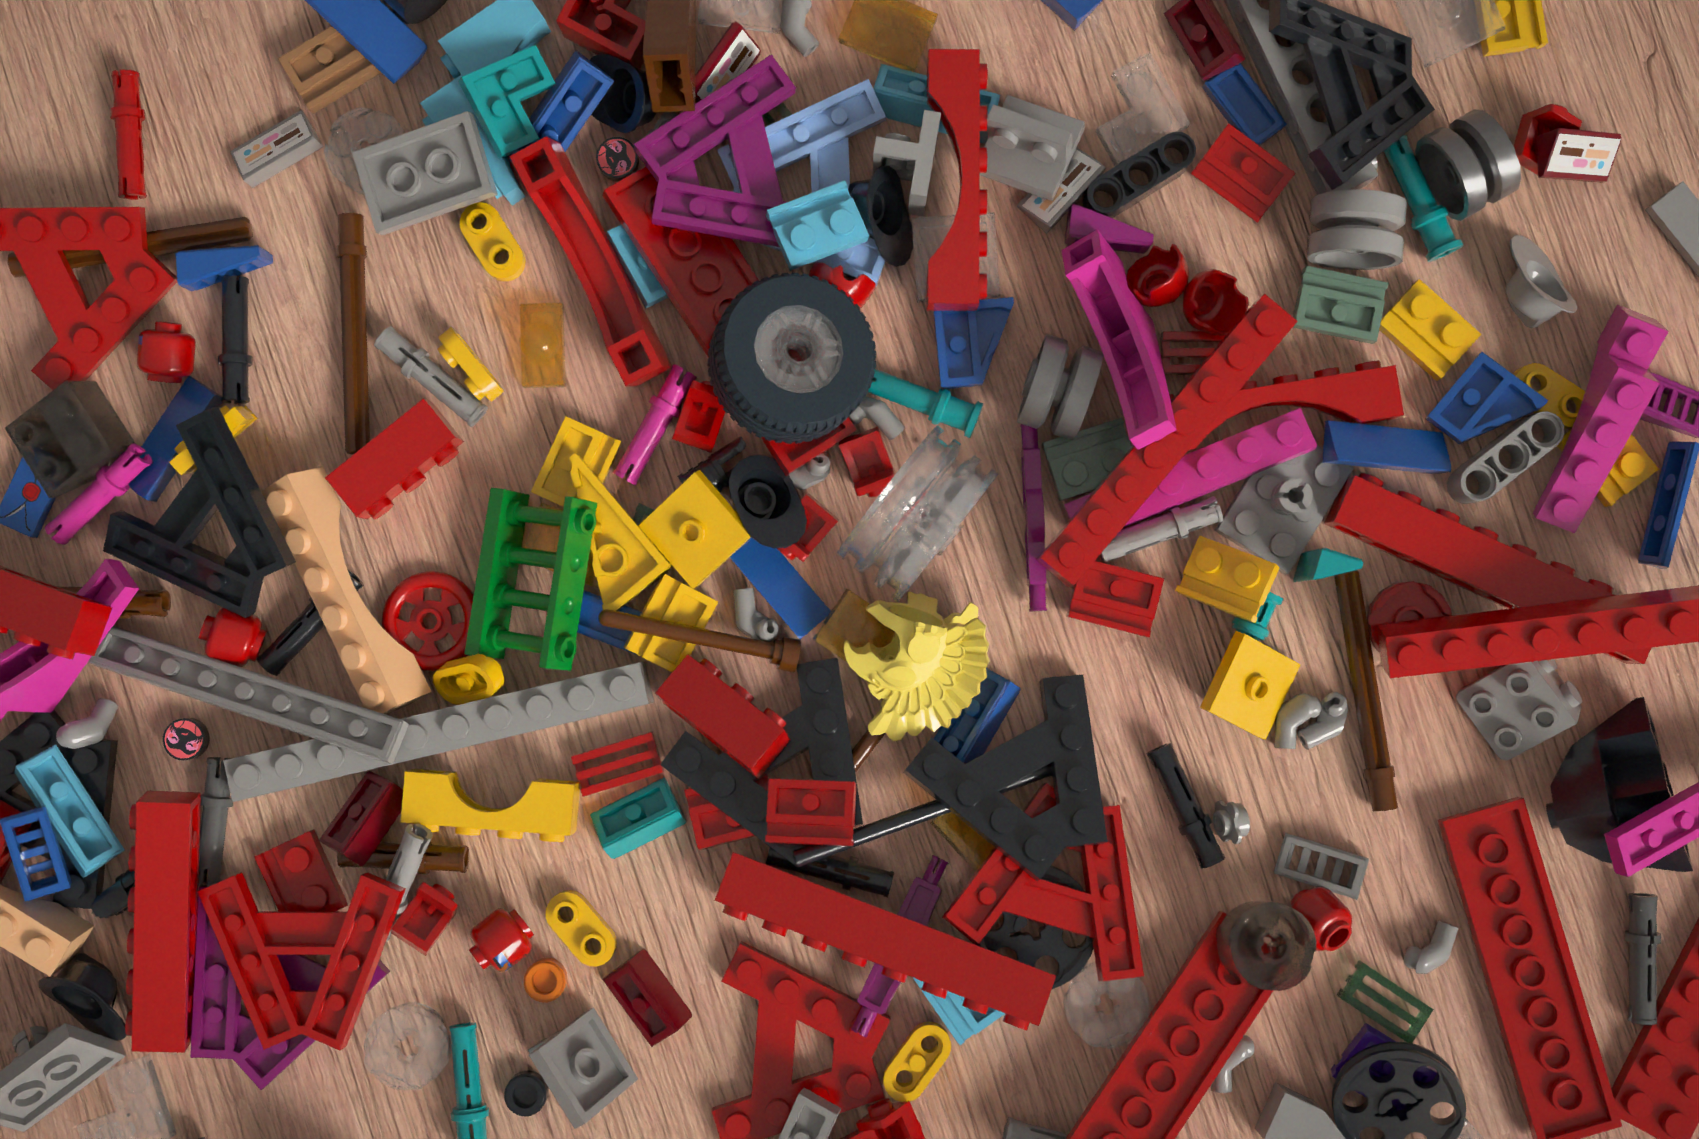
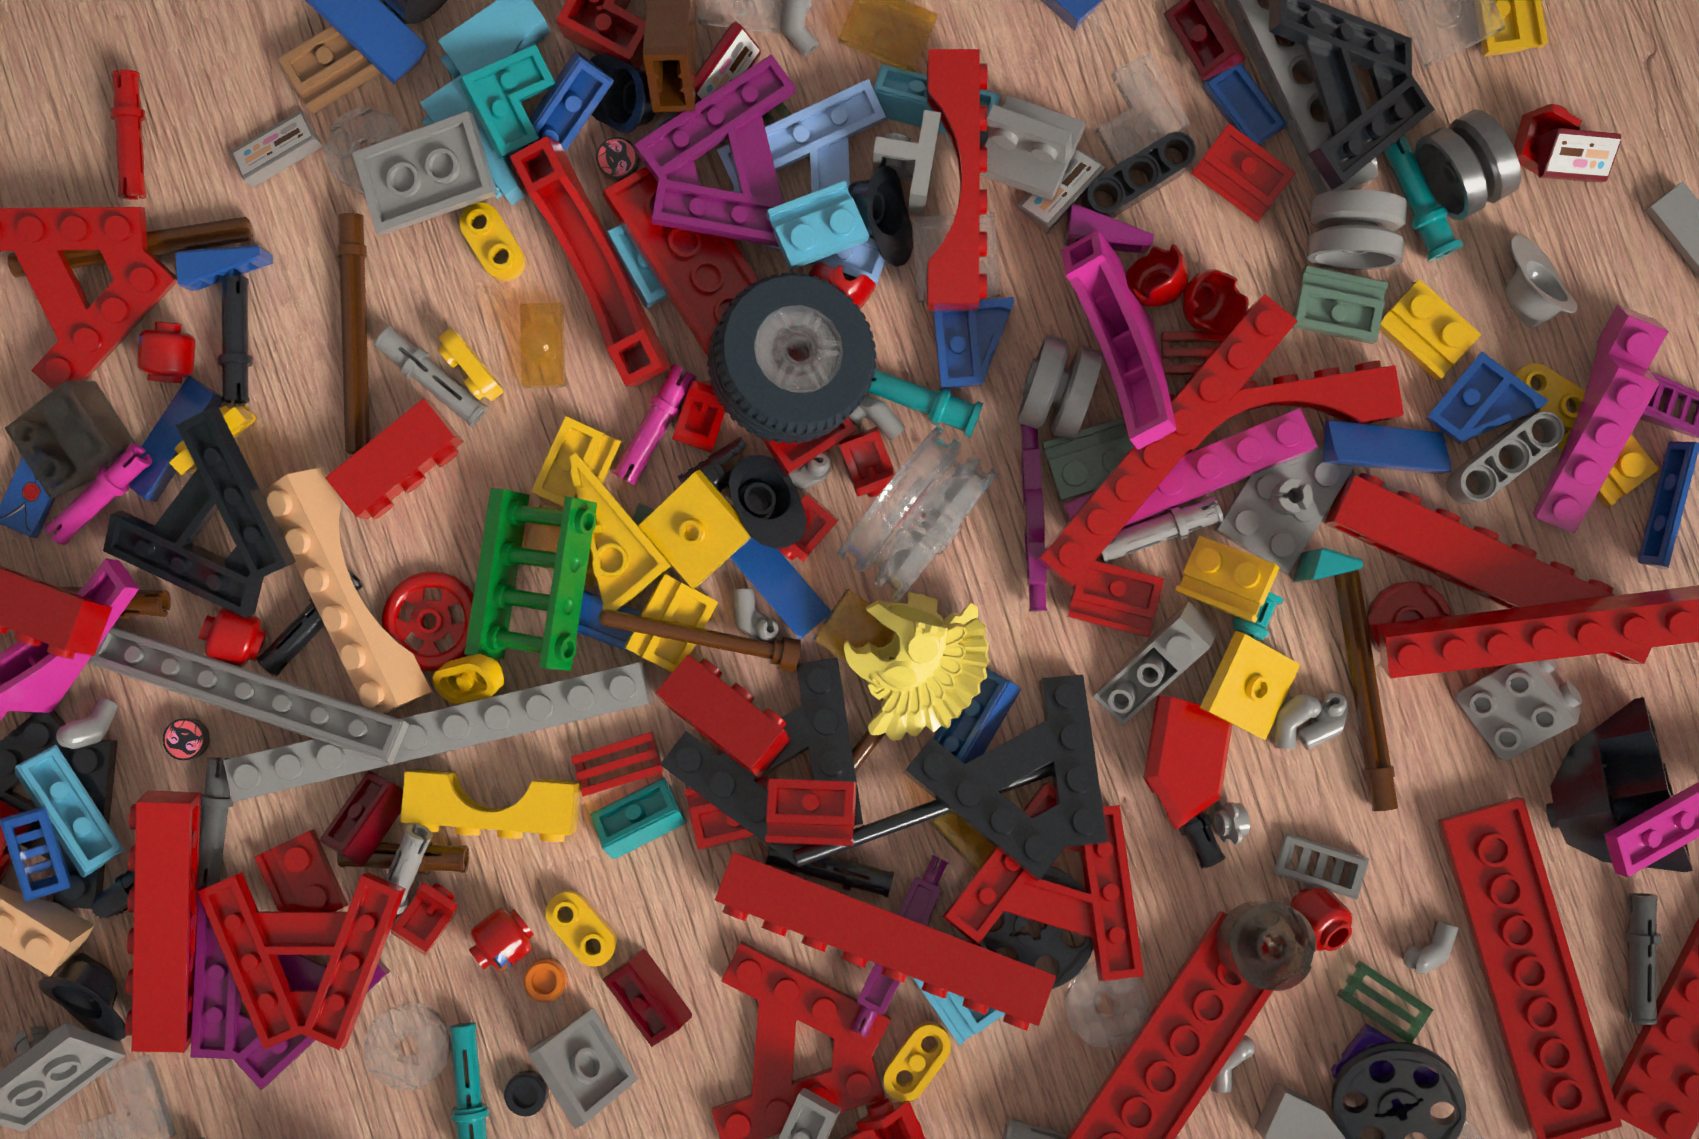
none -> light grey slope [1093,601,1219,725]
none -> red tile [1143,695,1232,830]

